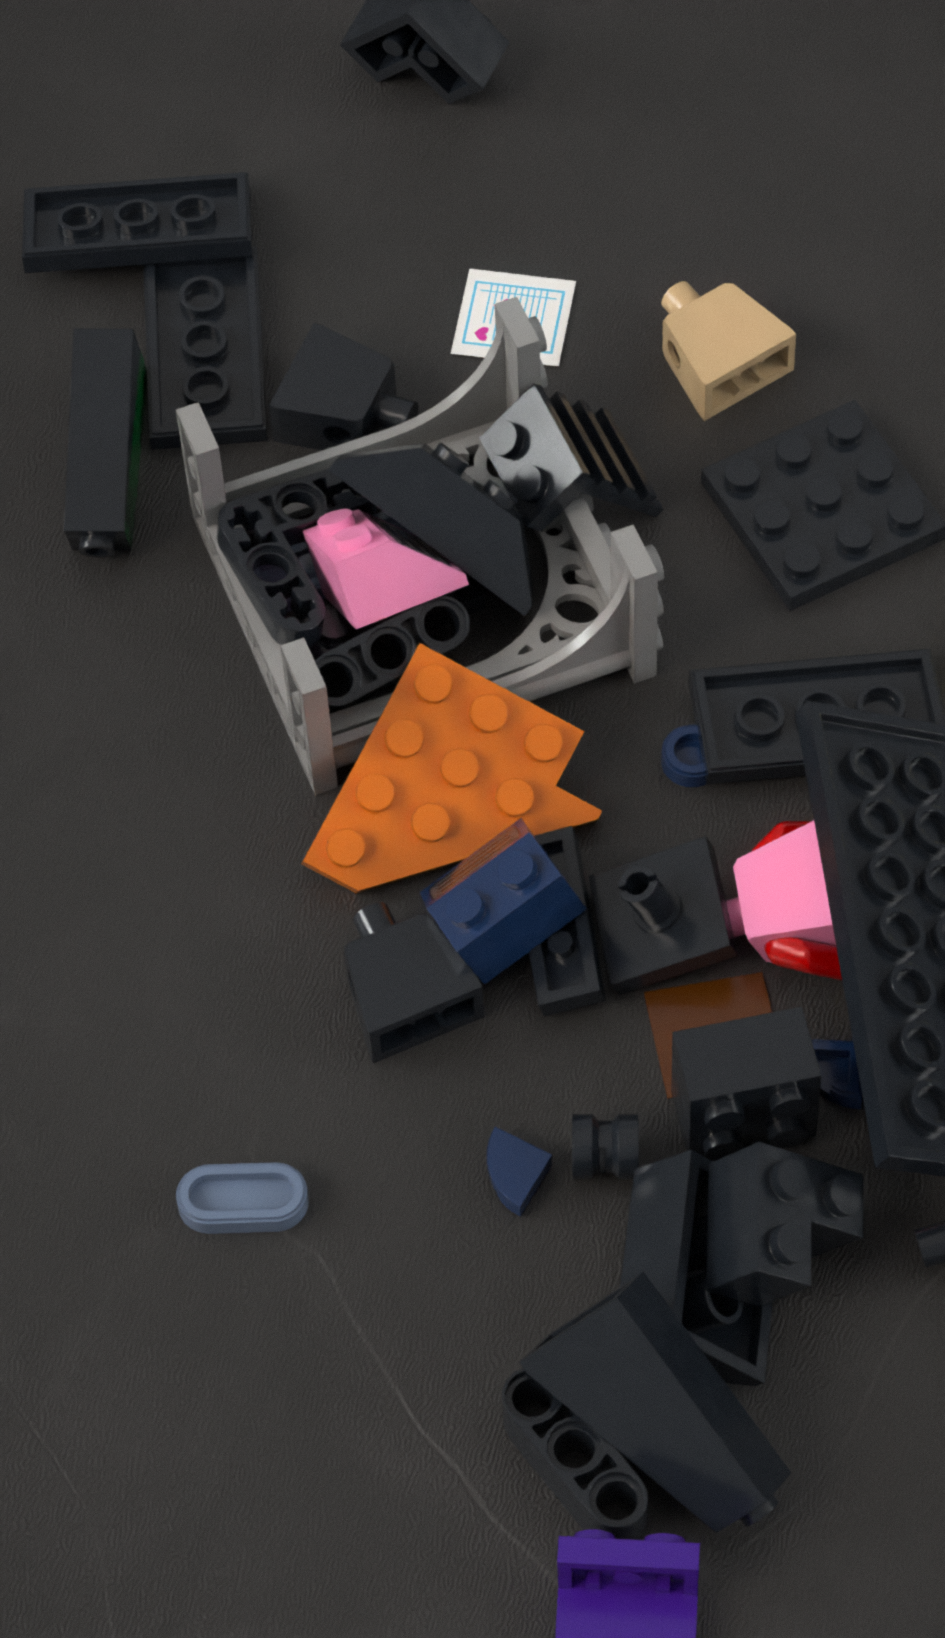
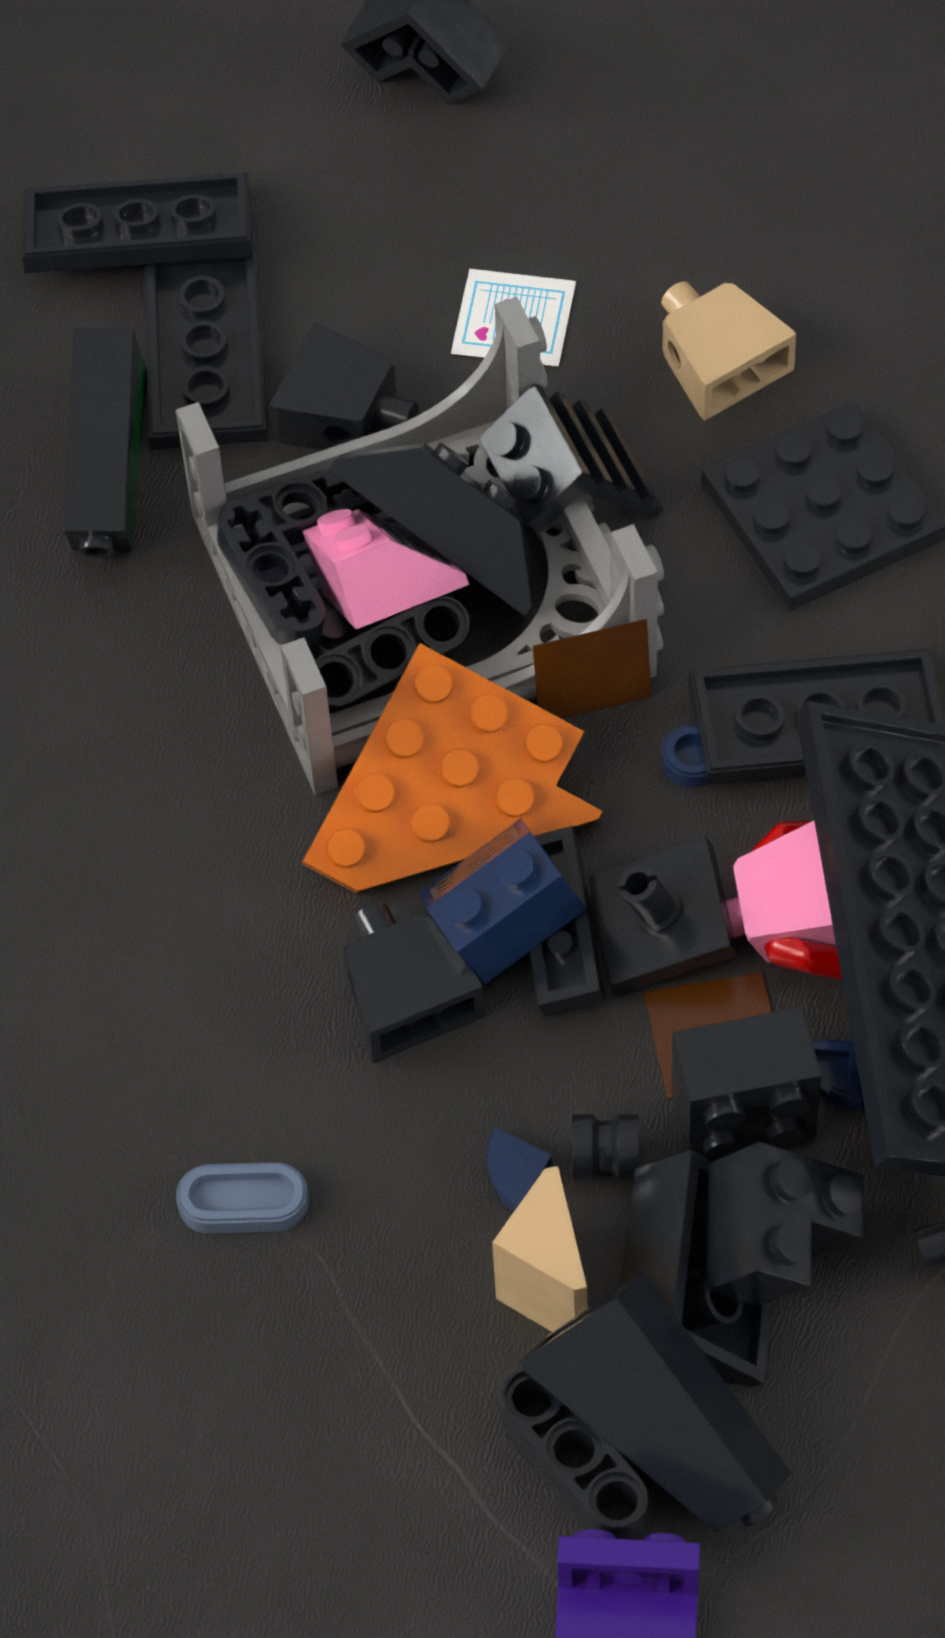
none -> tan slope [492,1166,588,1332]
none -> reddish brown sticker [532,619,651,719]

